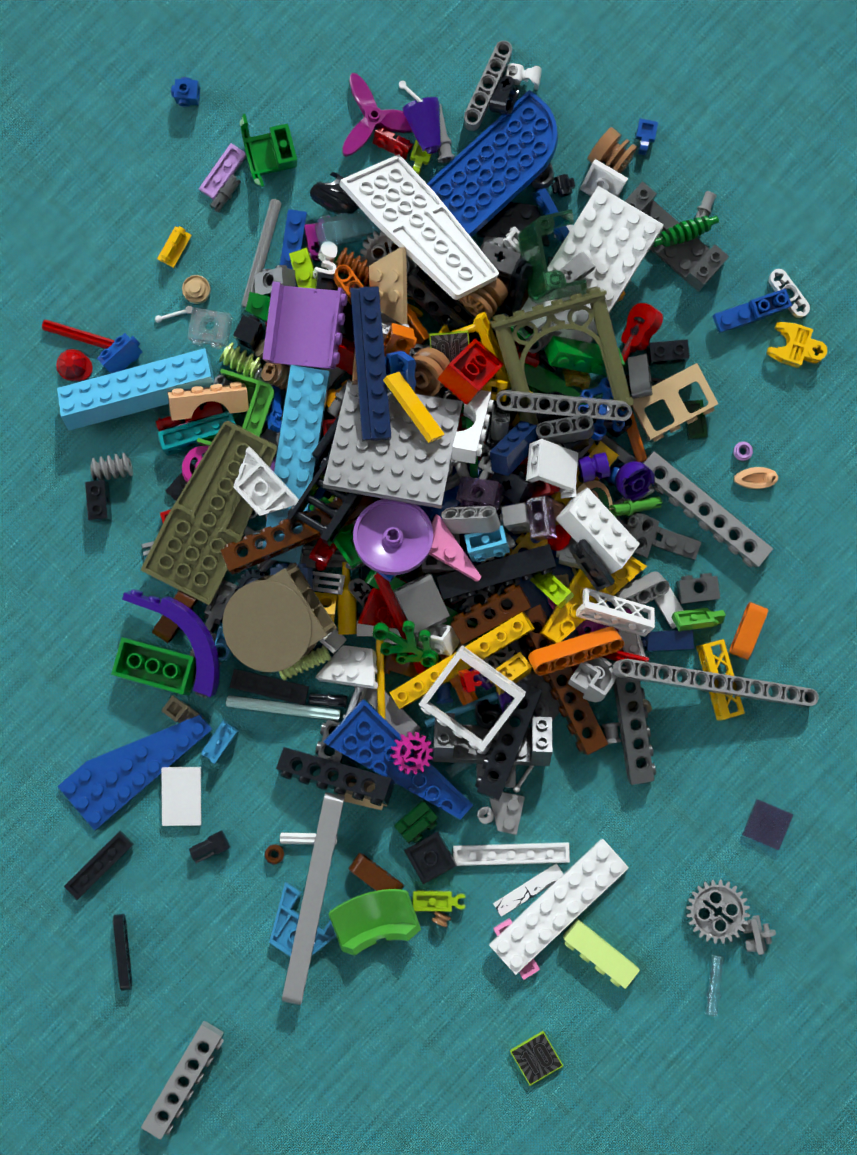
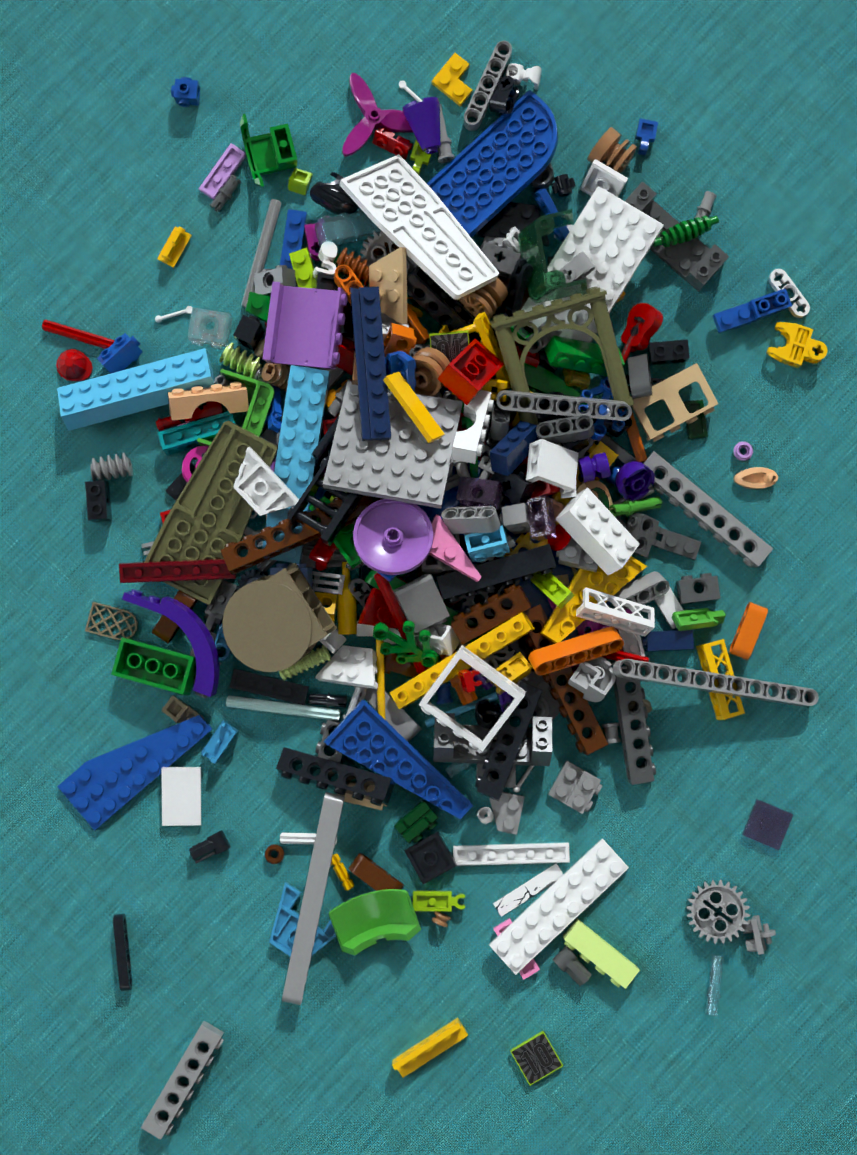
black plate [64,831,134,900] -> none
tan plate [182,275,211,304] -> none
dark pink gear [390,731,434,774] -> none
black hinge [569,539,615,591] -> none
none -> dark tan window [85,602,138,640]
none -> dark red tile [119,559,237,583]
none -> lime slope [288,168,313,195]
none -> yellow axle [331,854,354,891]
none -> yellow fence [392,1017,468,1078]
none -> yellow plate [431,53,472,107]
none -> light grey plate [548,760,602,814]
none -> dark grey piece [553,946,592,986]

